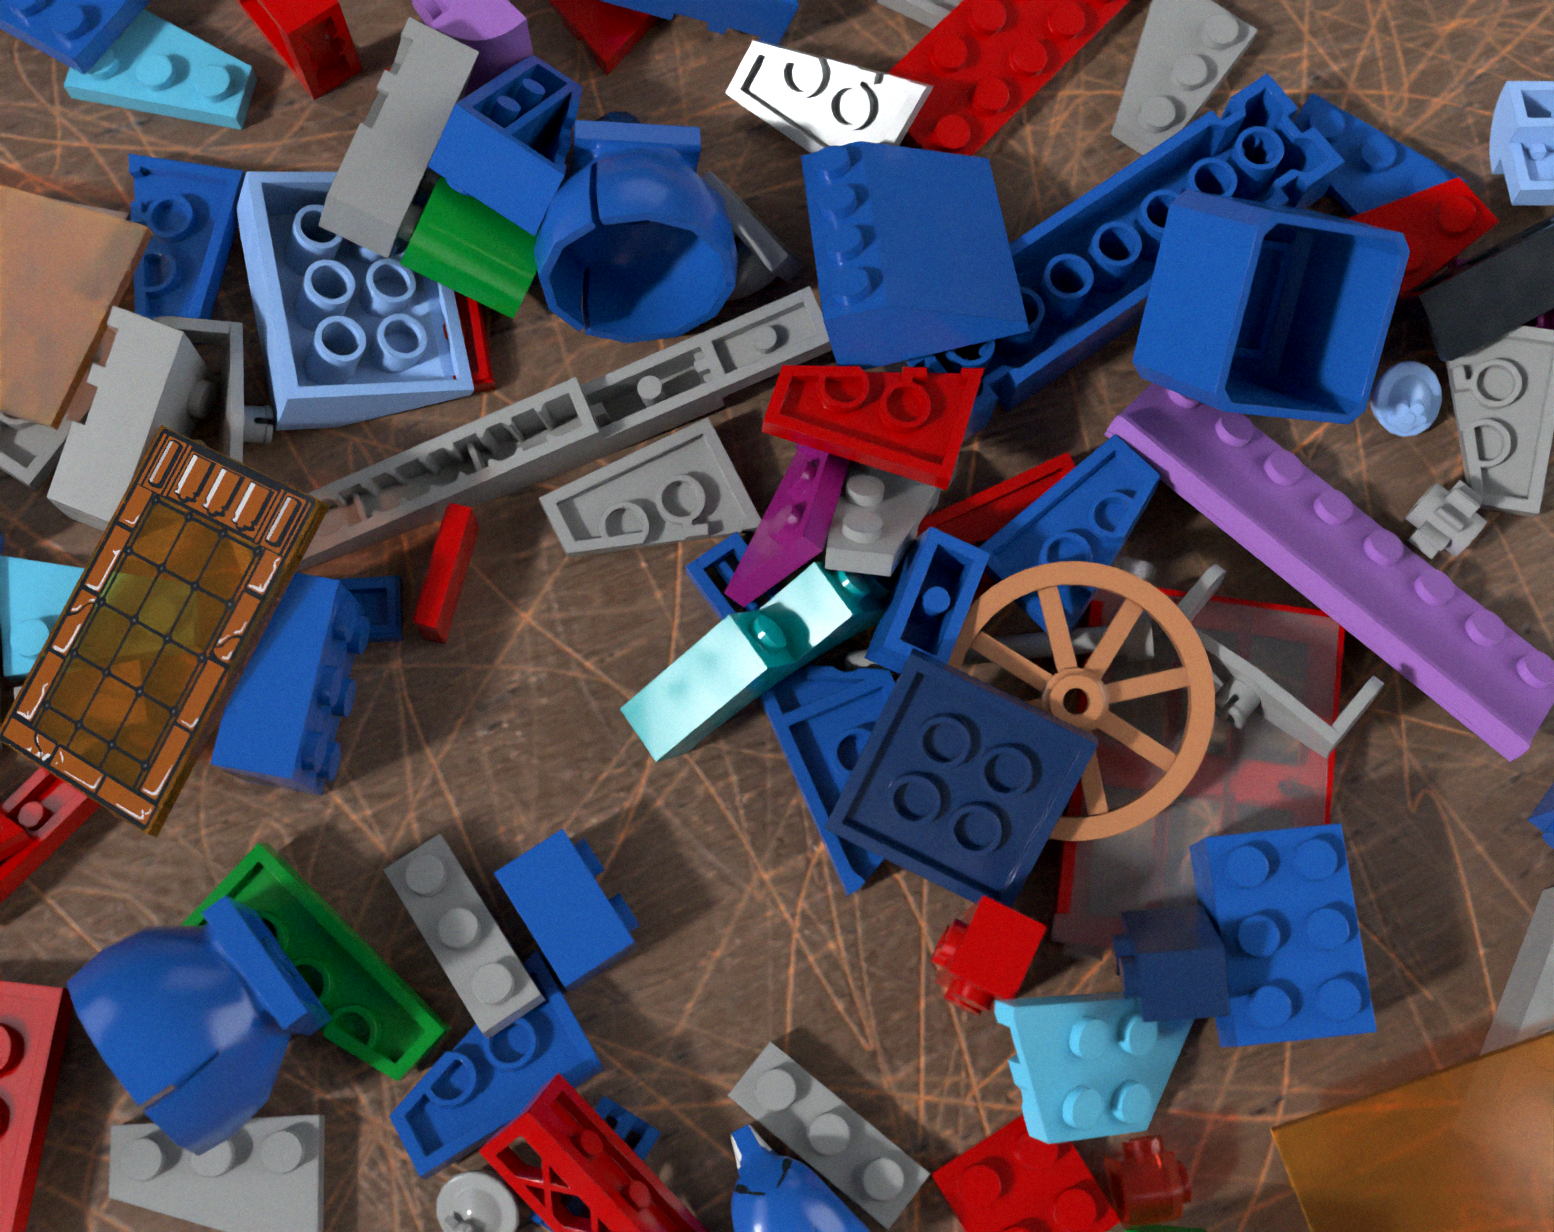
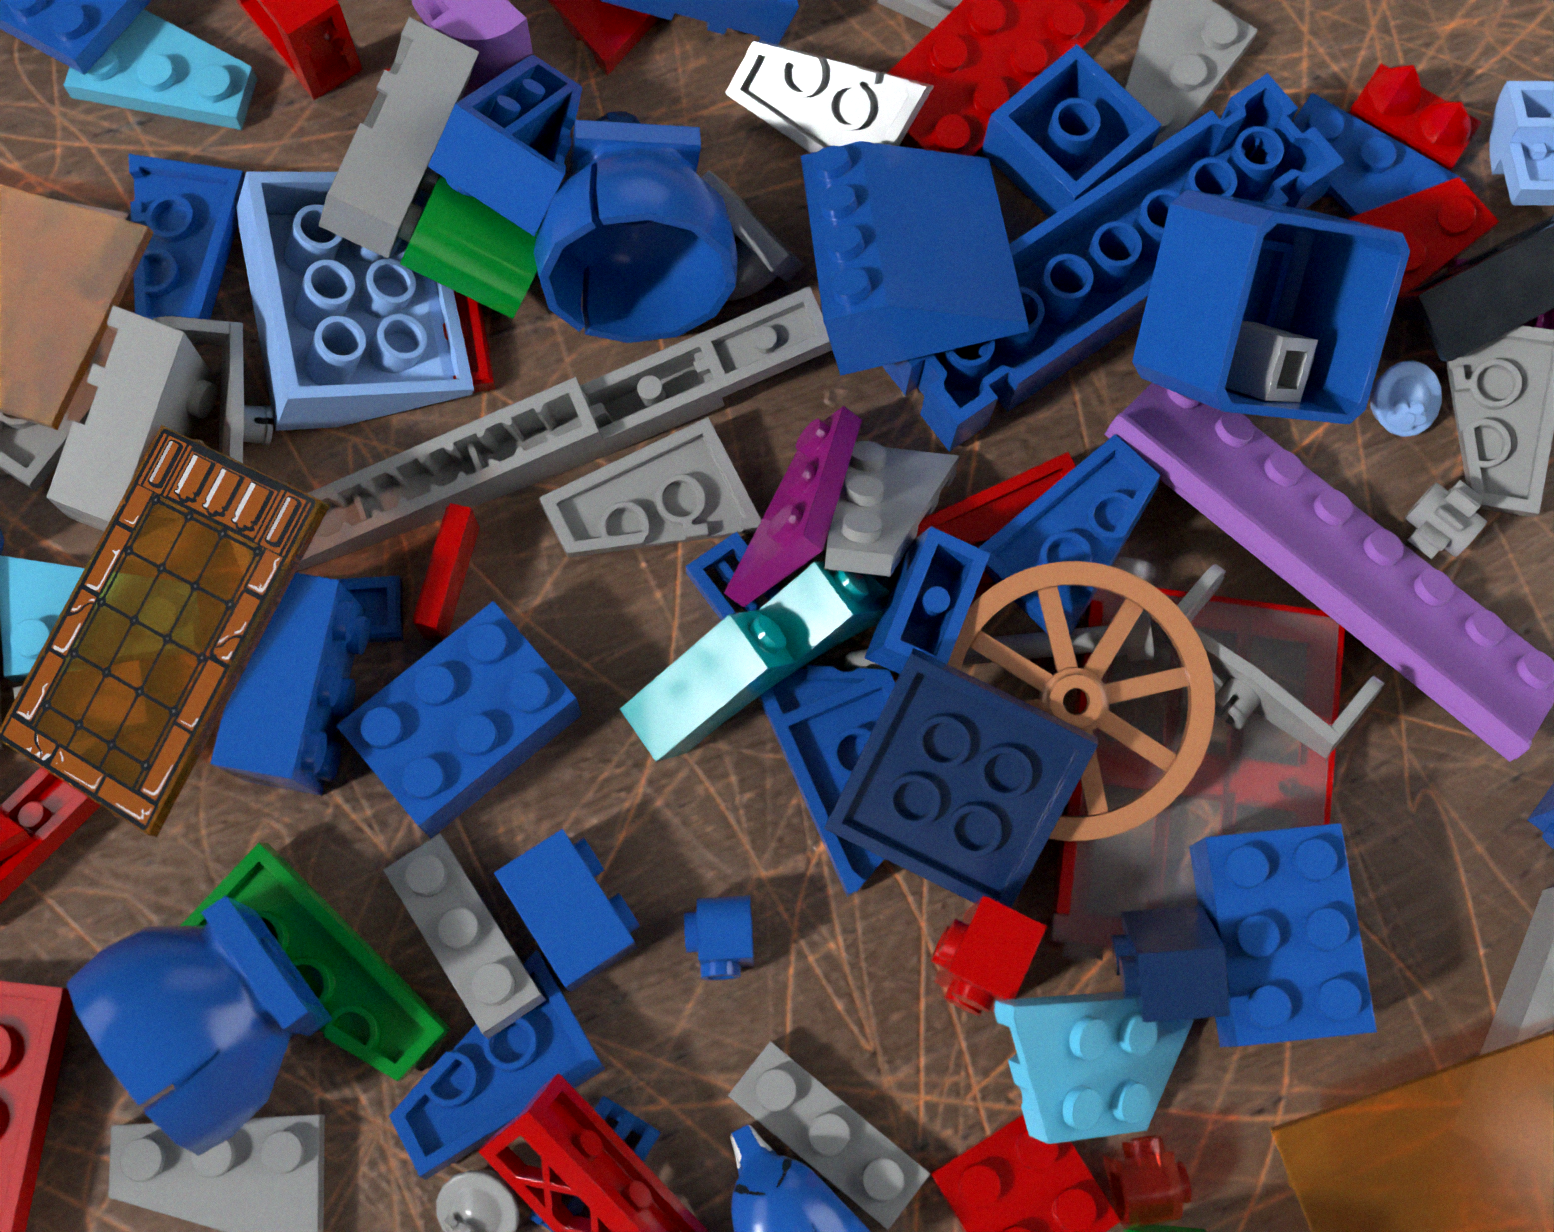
red wing [761,365,984,490] -> none
none -> blue brick [336,601,582,838]
none -> blue plate [684,895,755,981]
none -> blue brick [981,44,1162,218]
none -> light grey brick [1225,321,1318,402]
none -> red tile [1348,63,1482,171]

